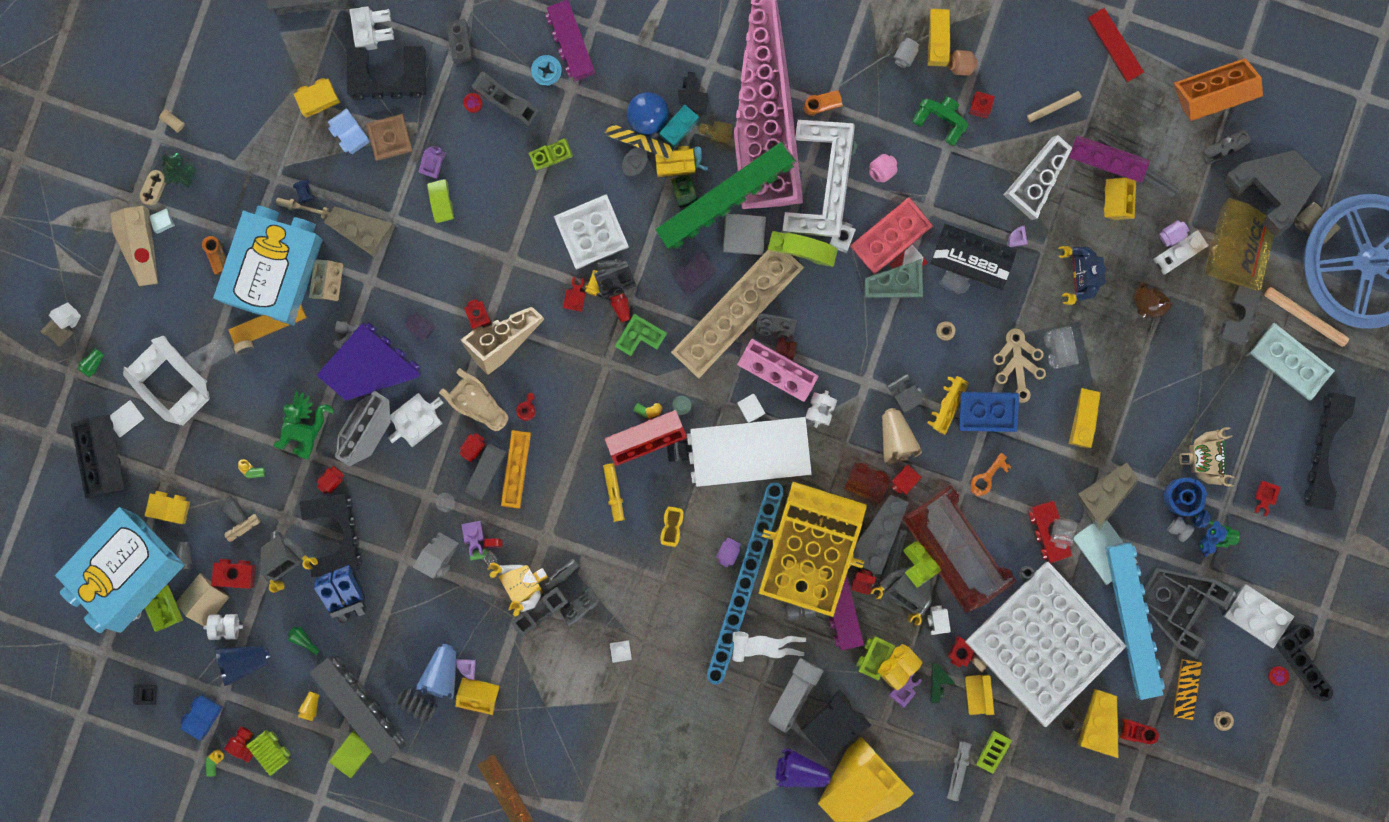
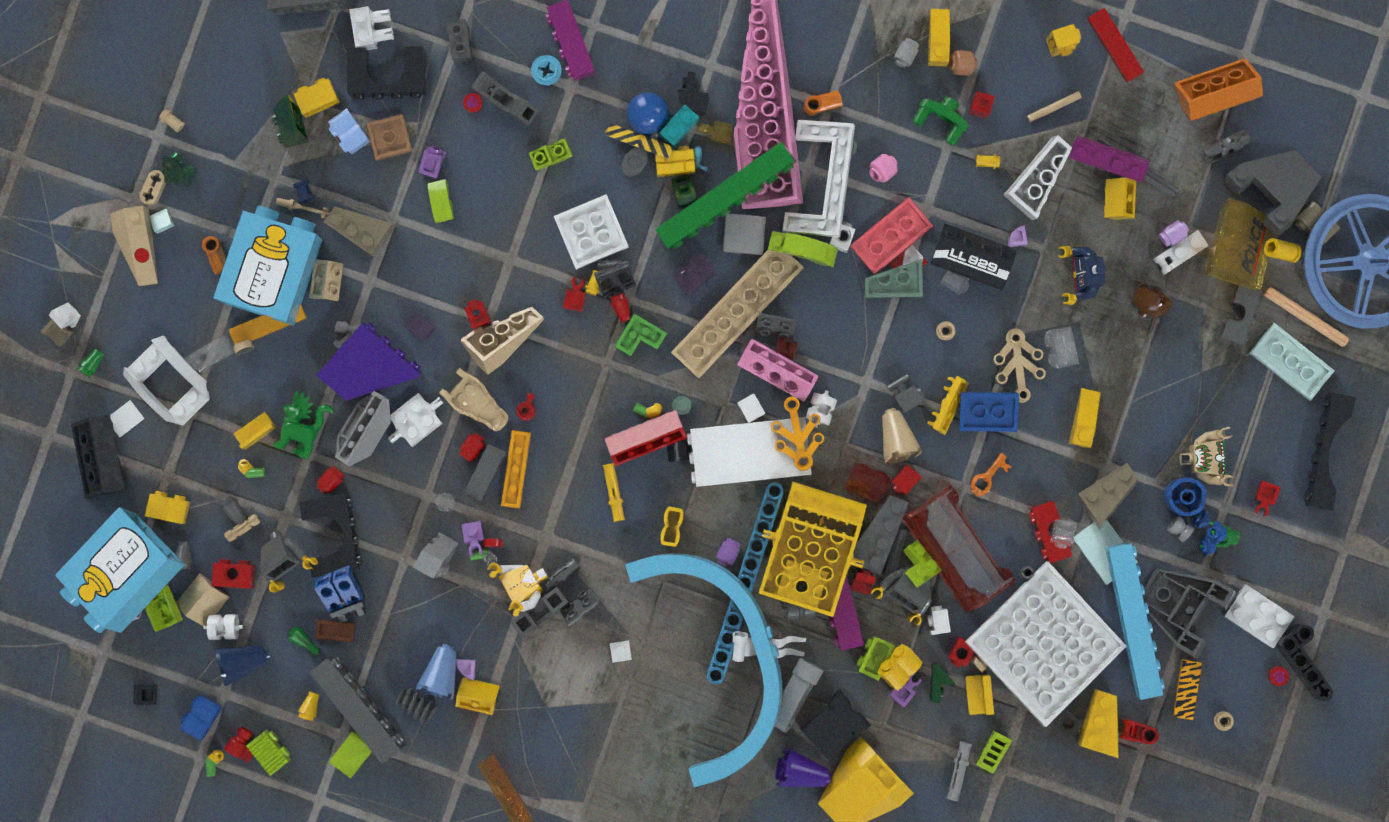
none -> yellow panel [234,412,277,450]
none -> dark green slope [272,95,308,148]
none -> copper tile [315,619,356,642]
none -> medium azure arch [625,553,782,787]
none -> light orange plant [771,396,824,471]
none -> yellow pin [976,154,1000,169]
none -> yellow brick [1046,24,1081,57]
none -> yellow piece [1264,238,1302,263]

